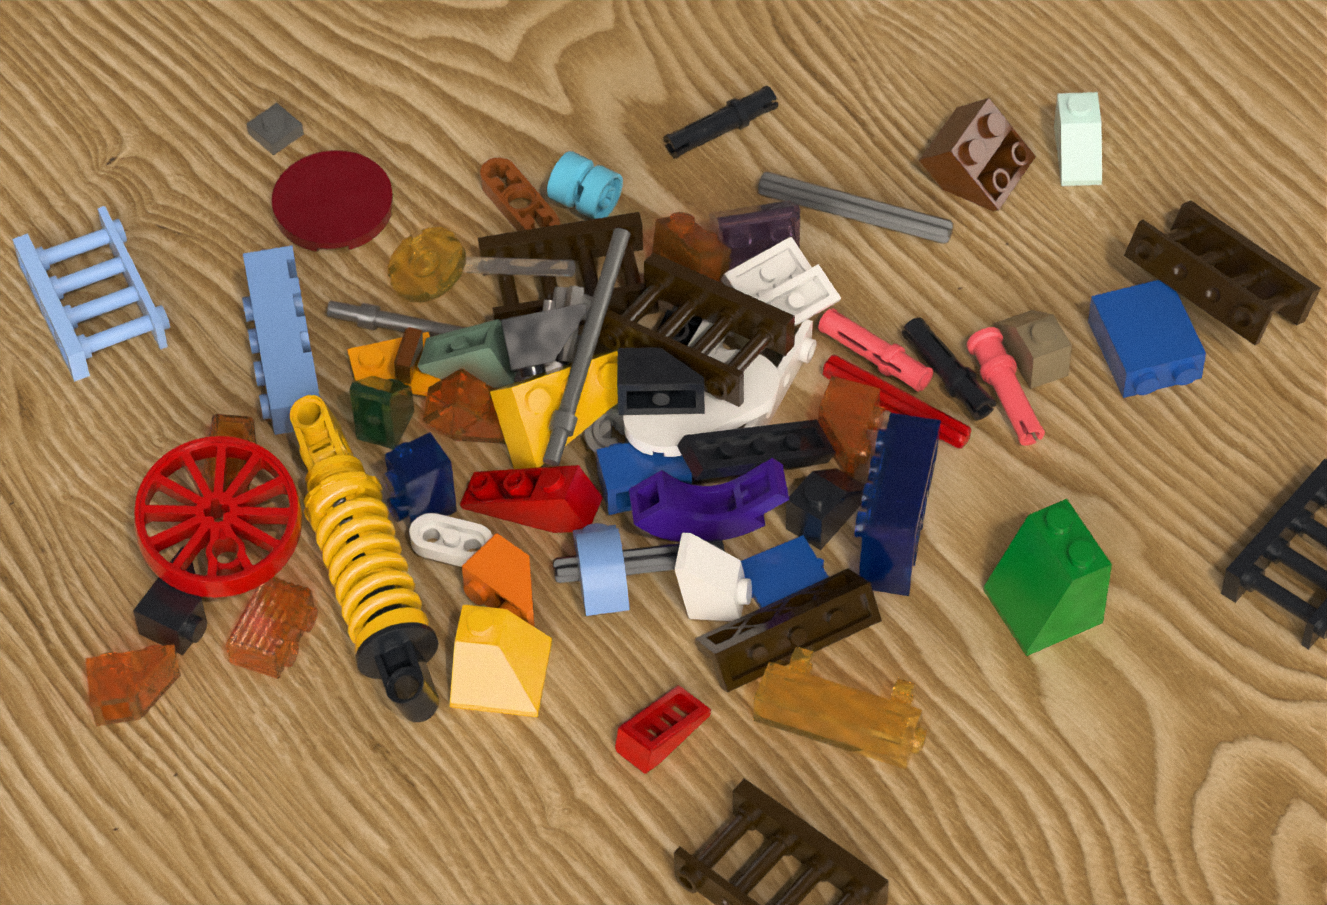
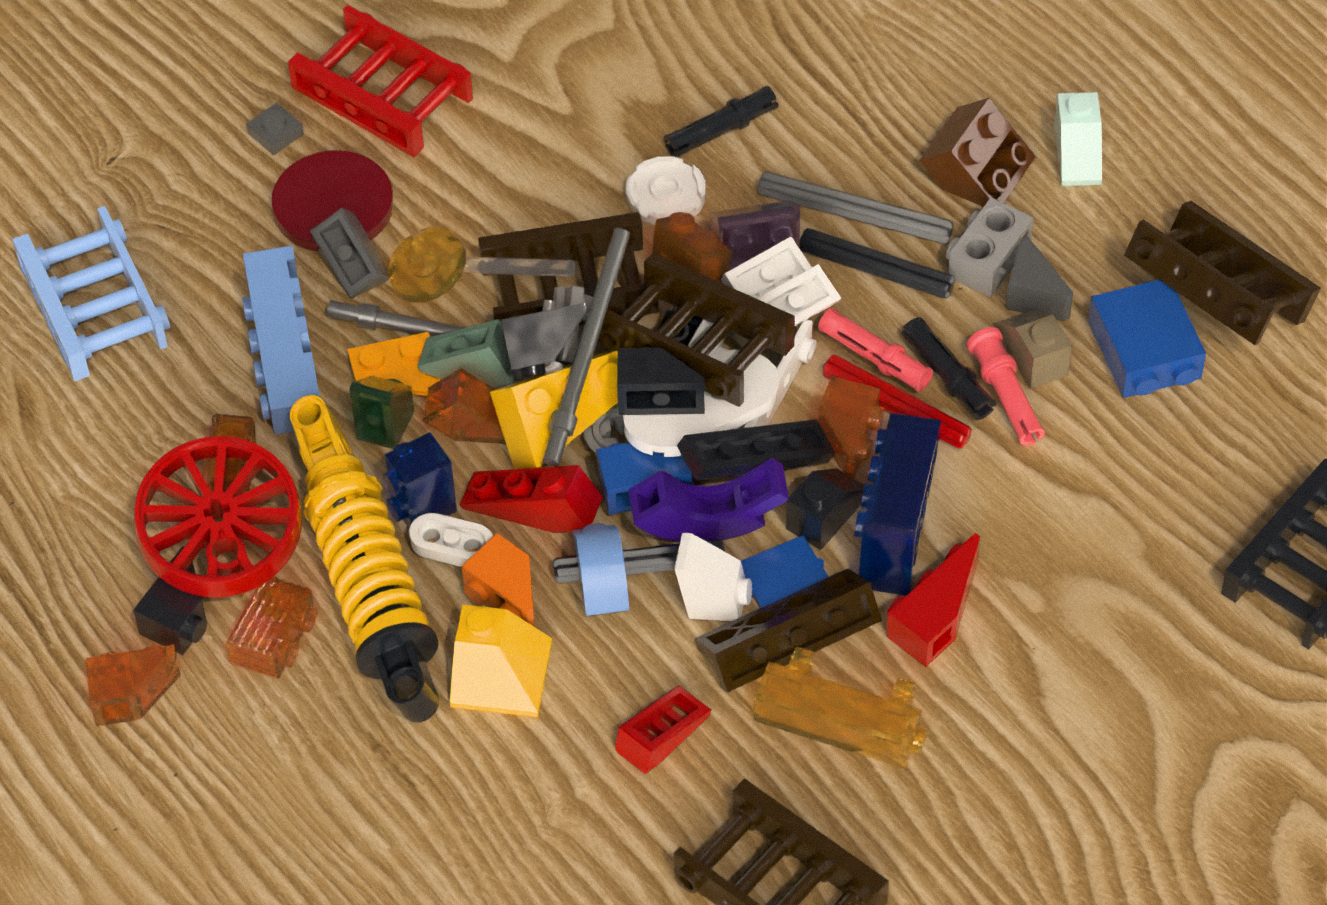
reddish brown tile [394,327,423,384] -> none
dark orange beam [480,157,560,231] -> none
medium azure wheel [547,151,623,219] -> none
green slope [983,499,1112,656] -> none
none -> red fence [288,5,473,157]
none -> dark grey slope [310,208,392,298]
none -> white tile [626,156,706,226]
none -> black axle [799,228,955,298]
none -> red slope [886,533,980,667]
none -> light grey brick [946,198,1034,298]
none -> dark grey slope [1006,236,1073,321]

